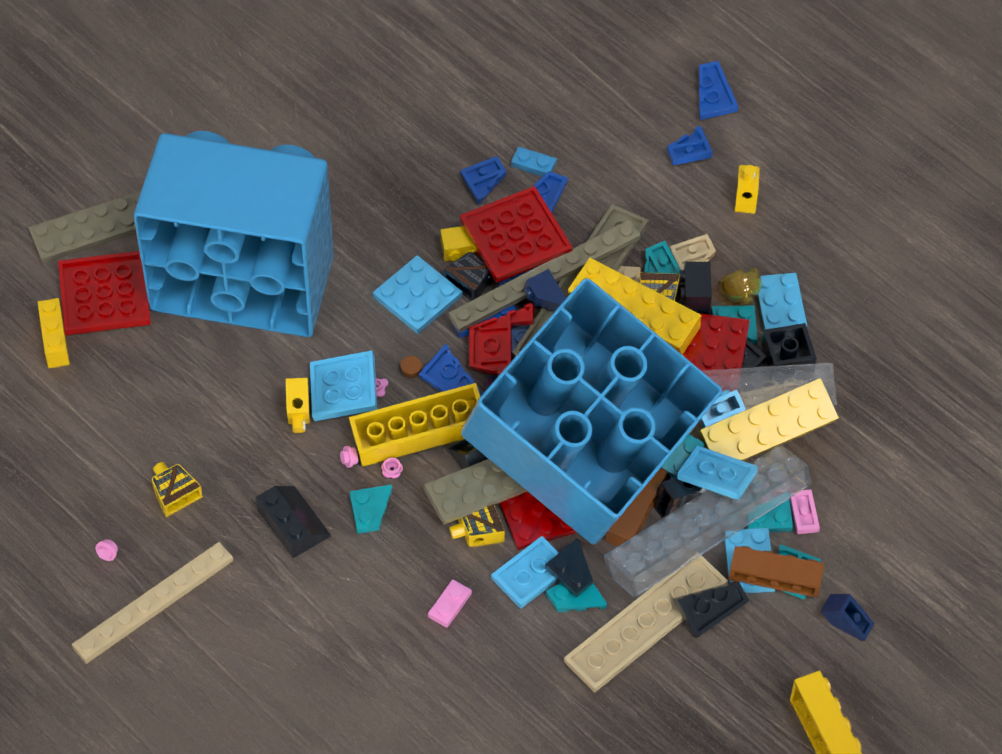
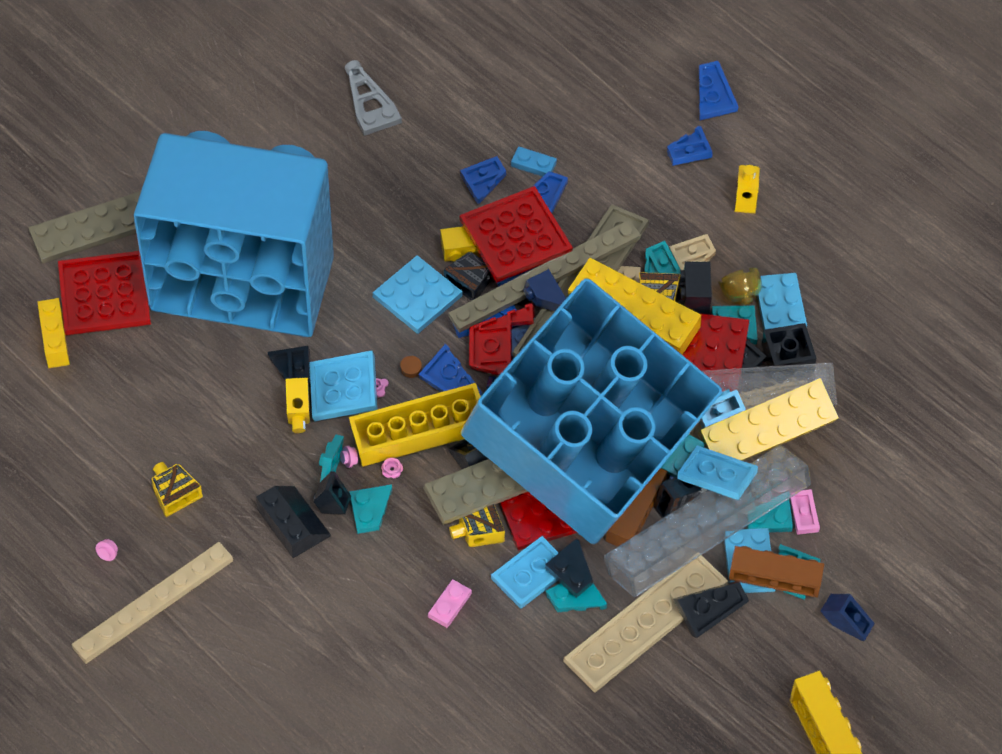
none -> black wing [268,346,311,387]
none -> black slope [313,471,351,515]
none -> teal wing [319,434,344,482]
none -> light grey plate [345,60,402,136]

